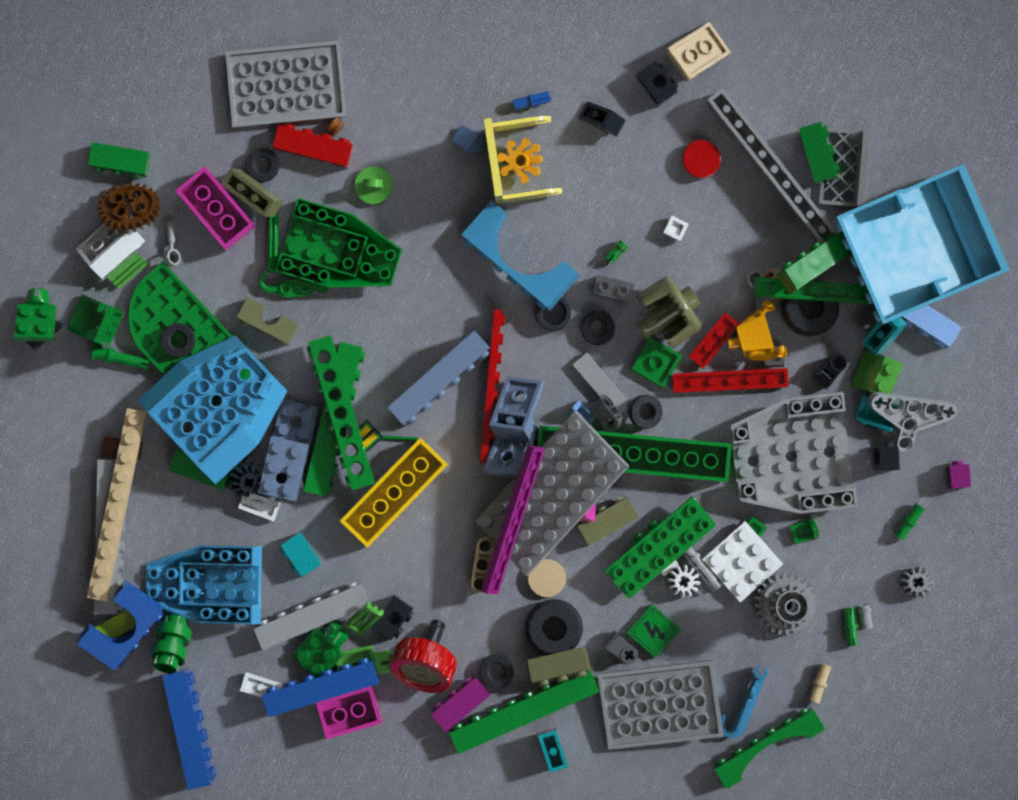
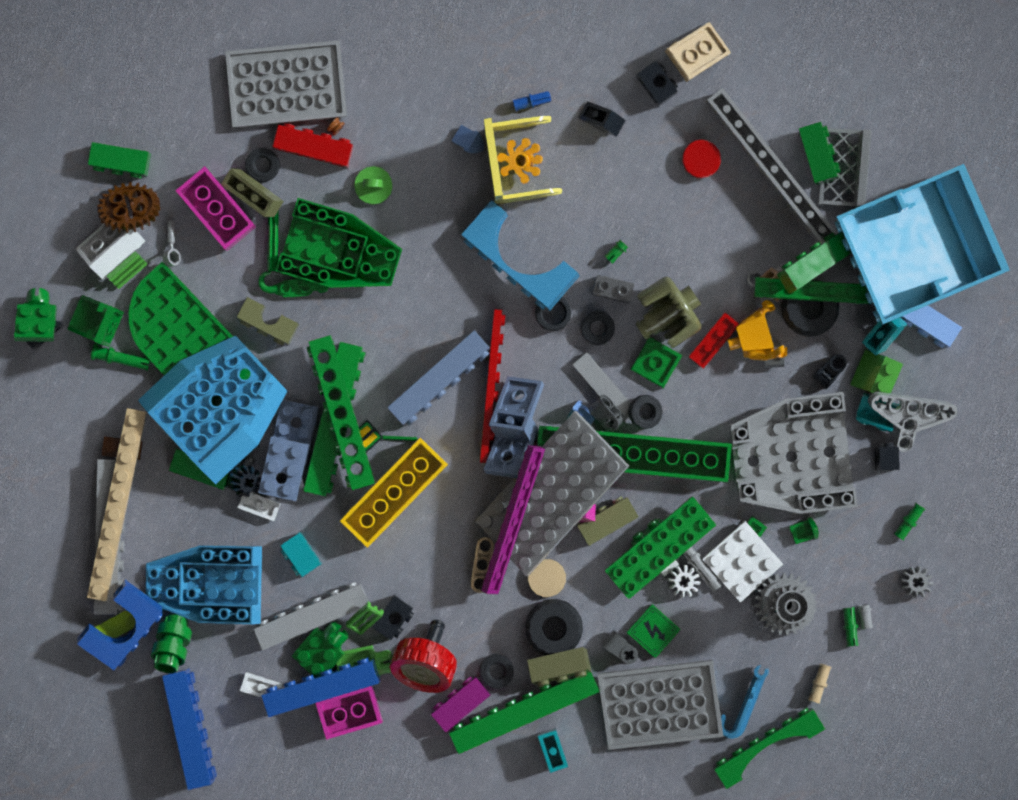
black tyre [161,323,196,358] -> none
white plate [663,216,689,242] -> none
red plate [672,368,789,393] -> none
magenta brick [947,461,971,489] -> none

